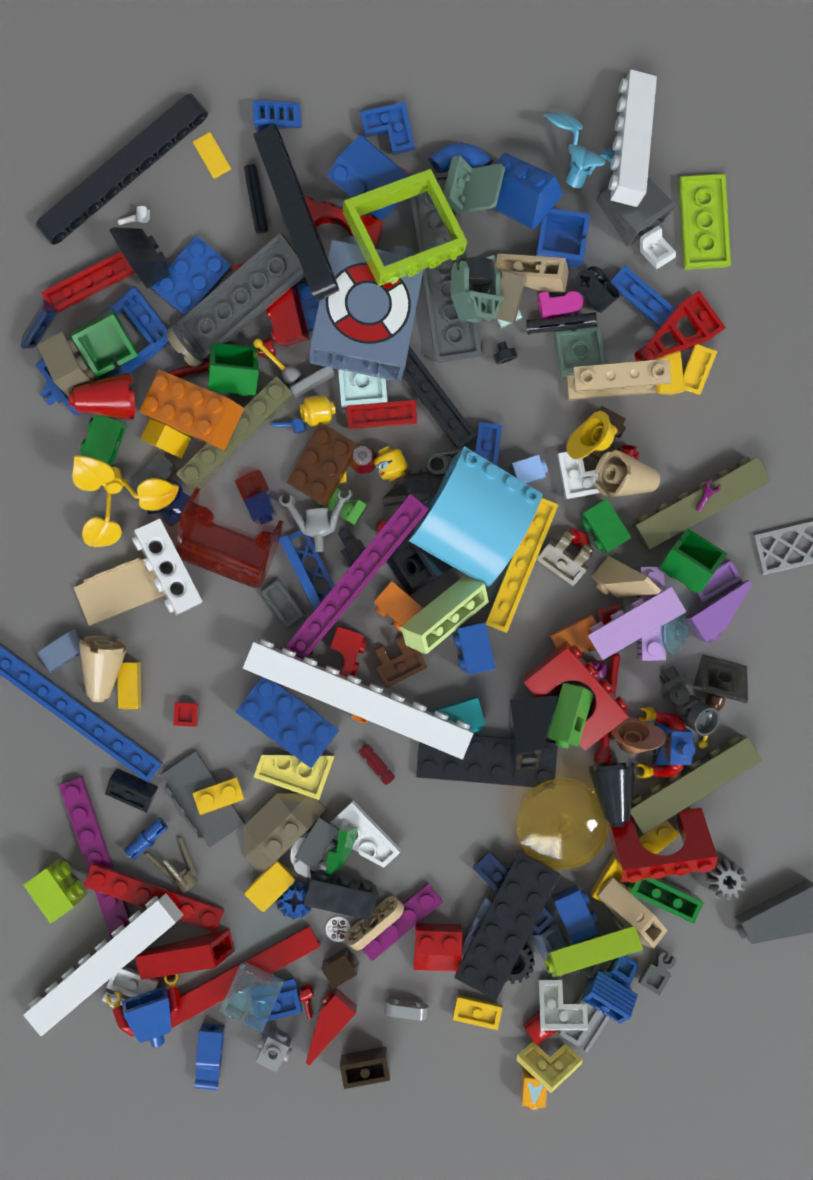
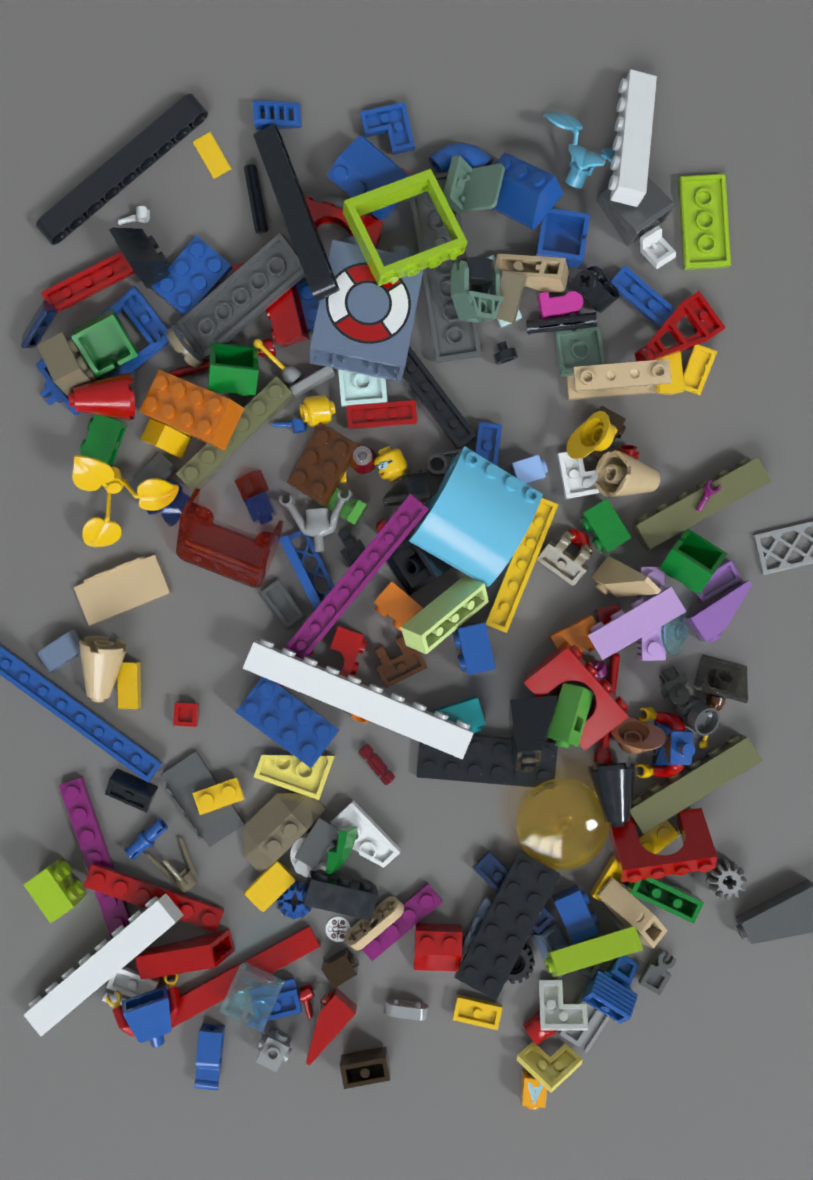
white brick [132,519,203,616] -> none

